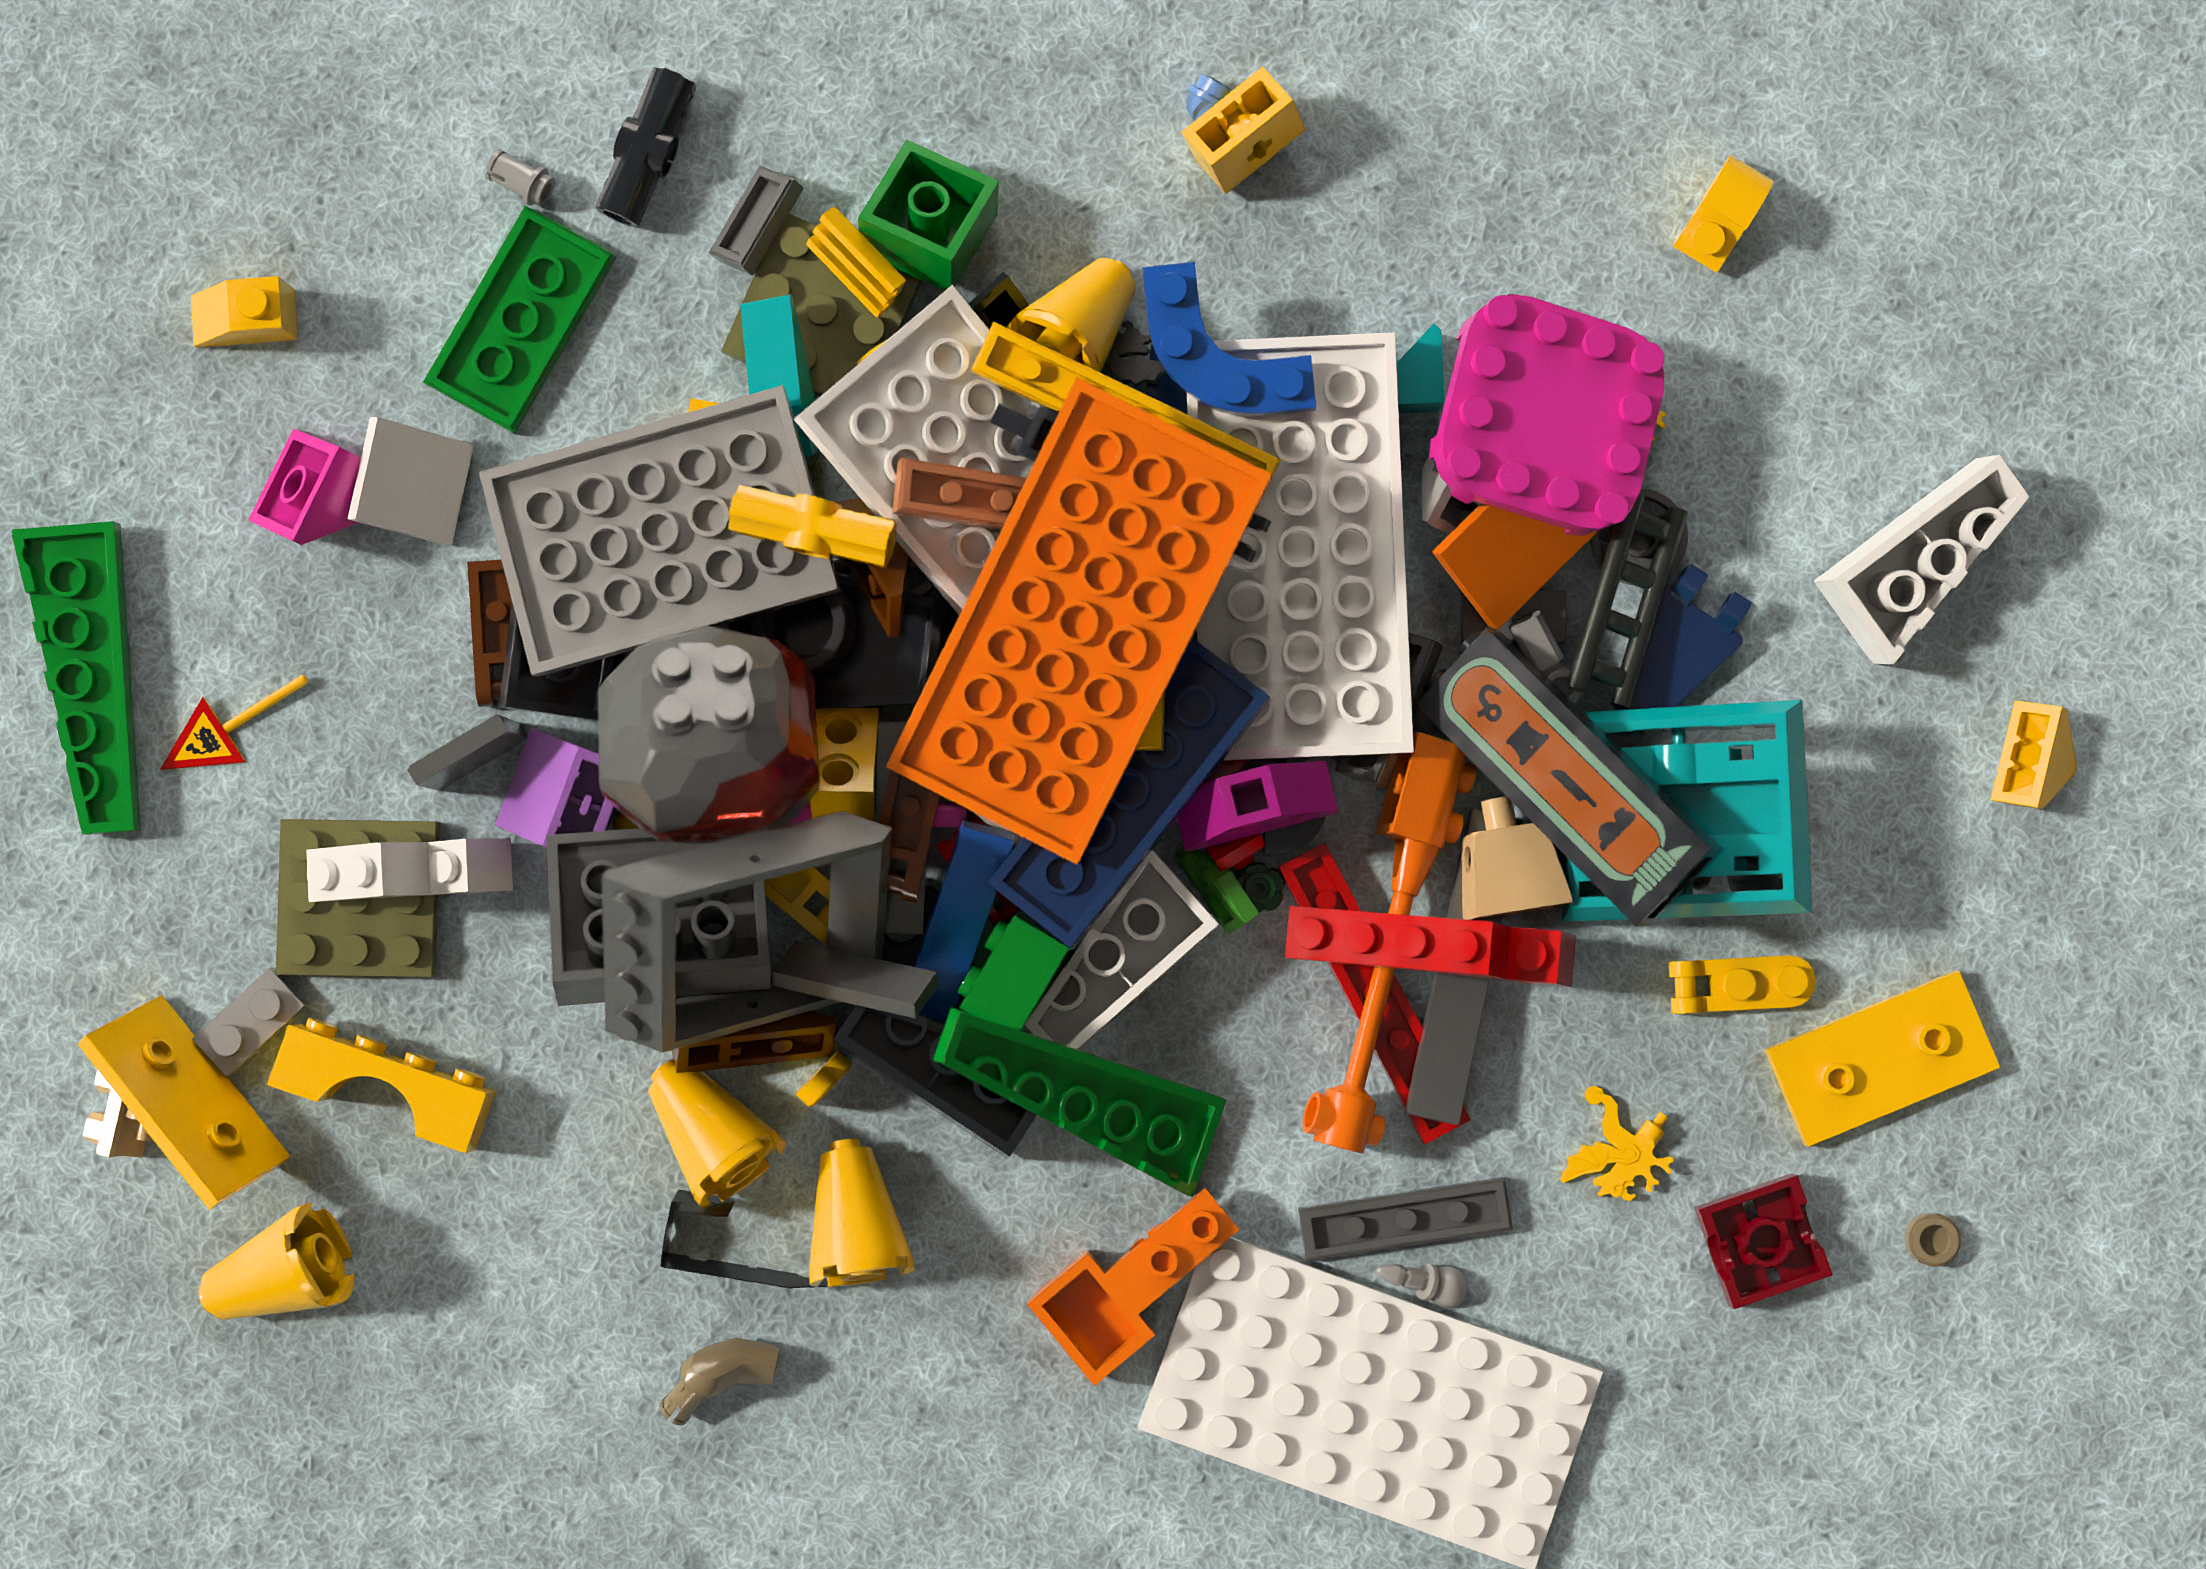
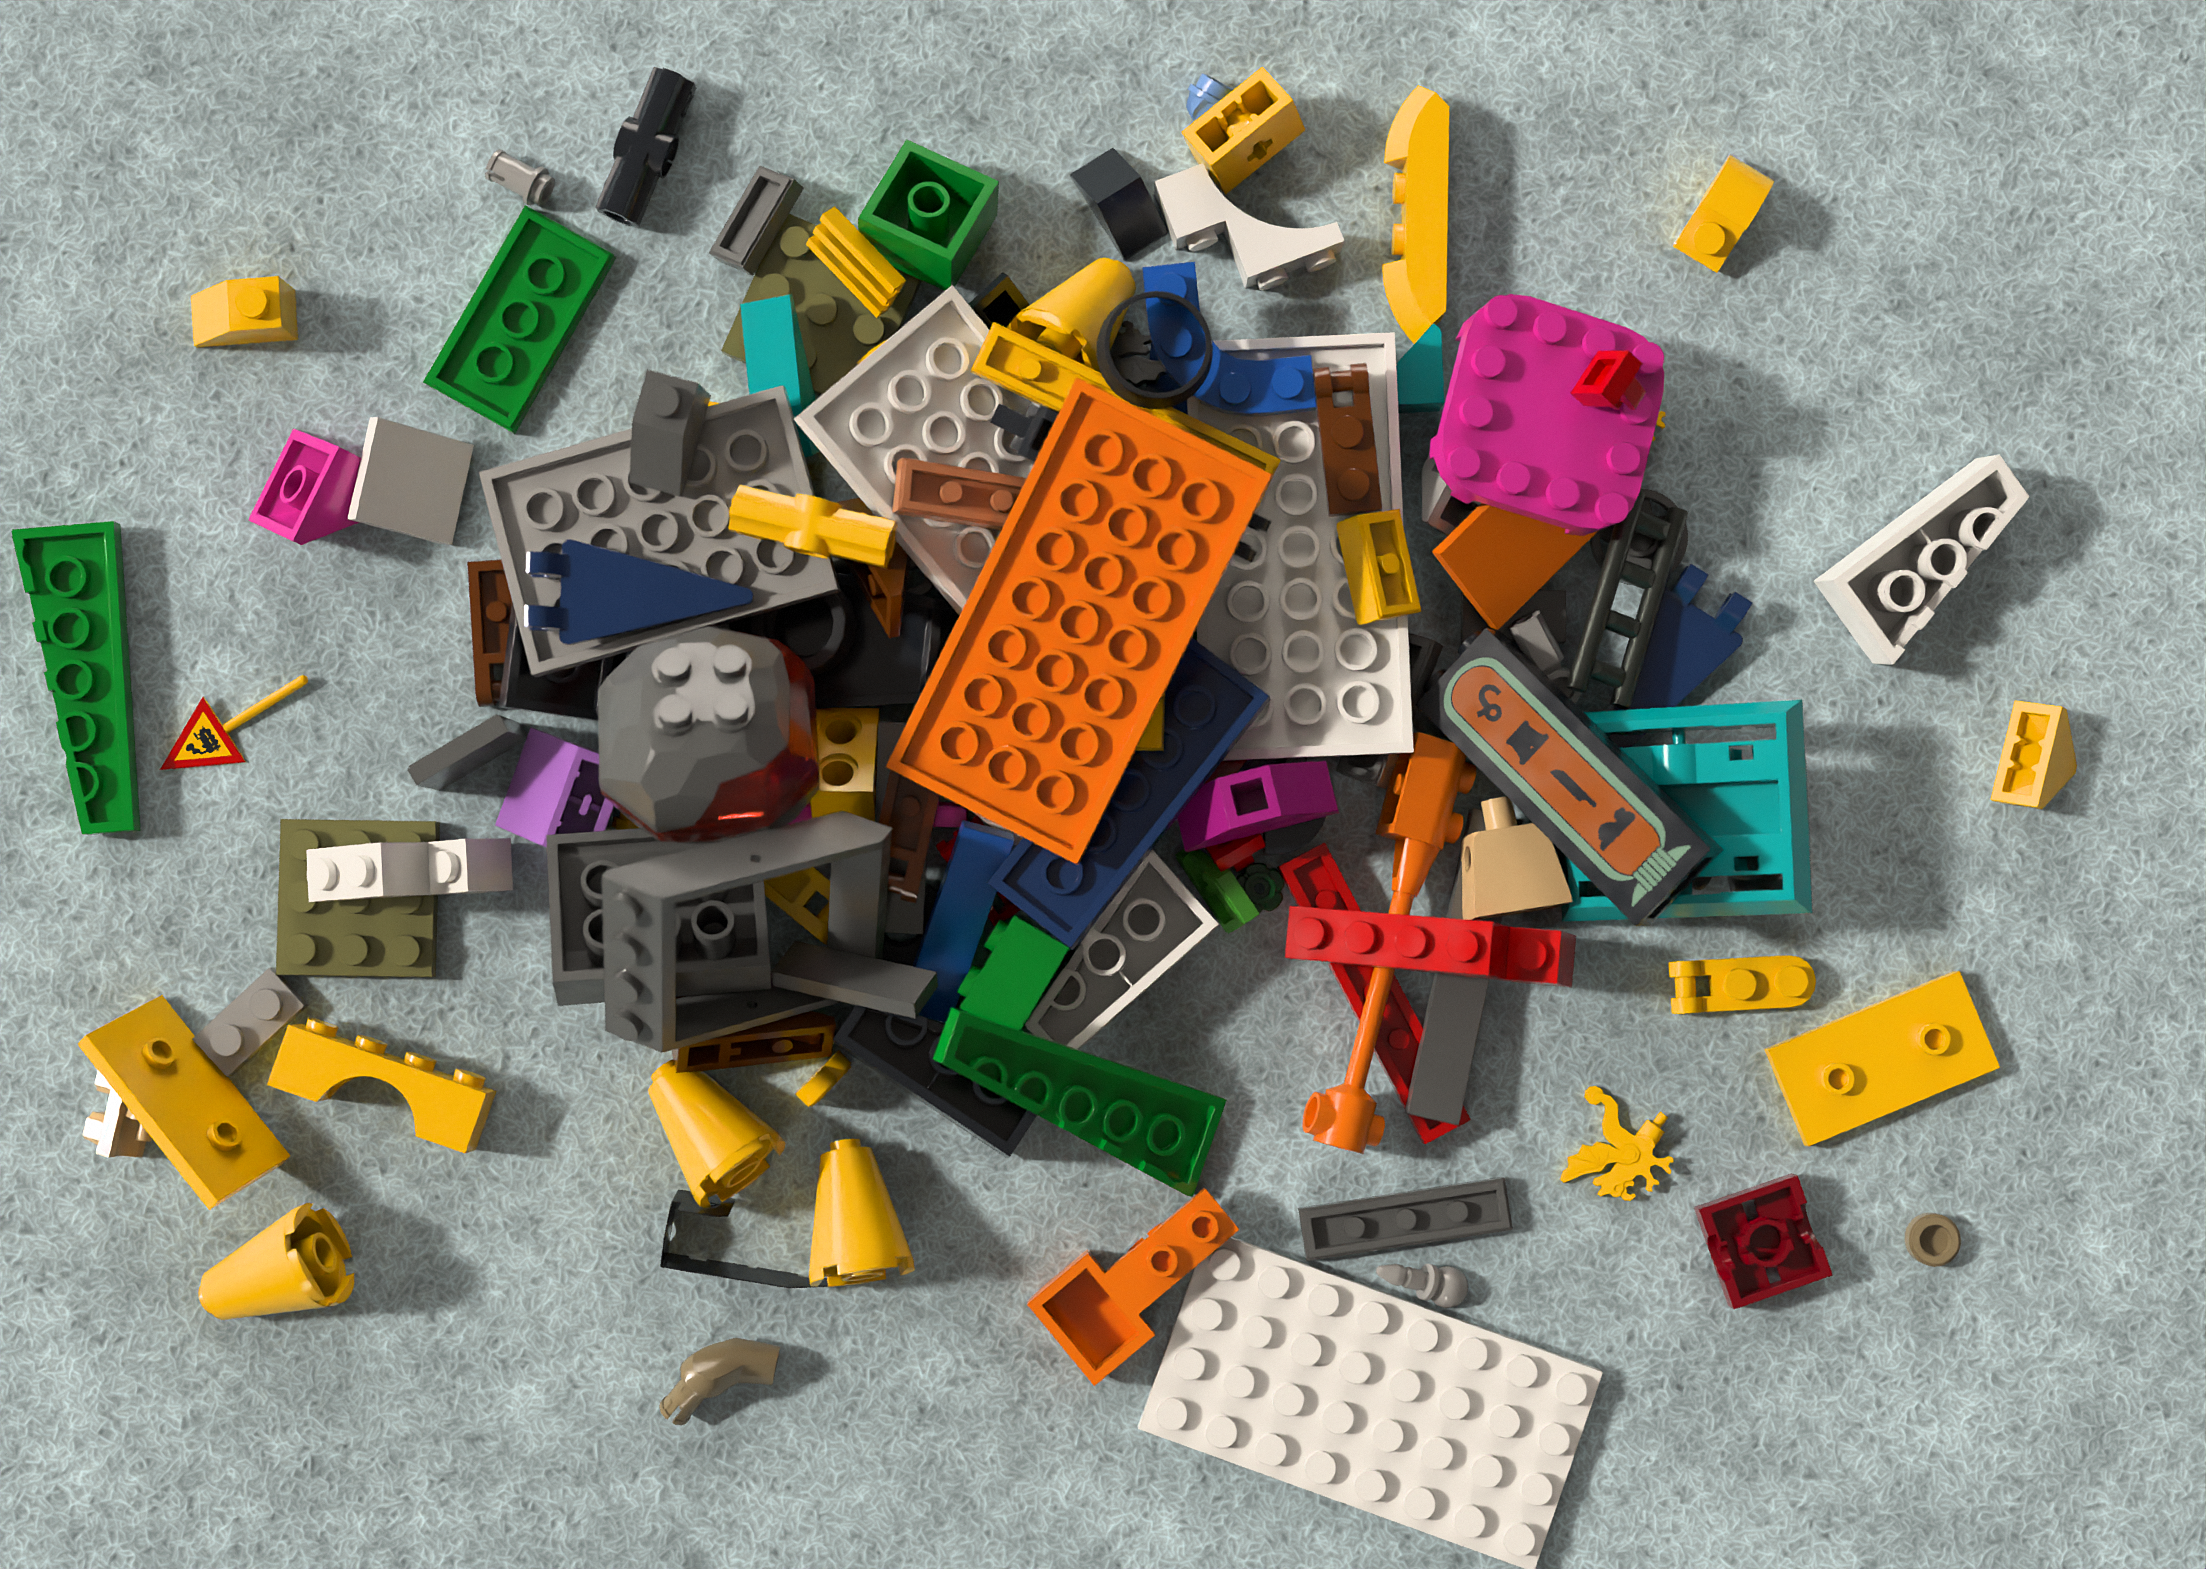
none -> dark blue flag [524,539,754,646]
none -> dark grey slope [629,370,711,497]
none -> black slope [1070,148,1168,261]
none -> black tyre [1097,291,1213,409]
none -> white arch [1154,163,1344,290]
none -> reddish brown plate [1313,363,1382,517]
none -> yellow slope [1337,509,1422,625]
none -> yellow brick [1382,85,1450,344]
none -> red tile [1570,350,1646,410]

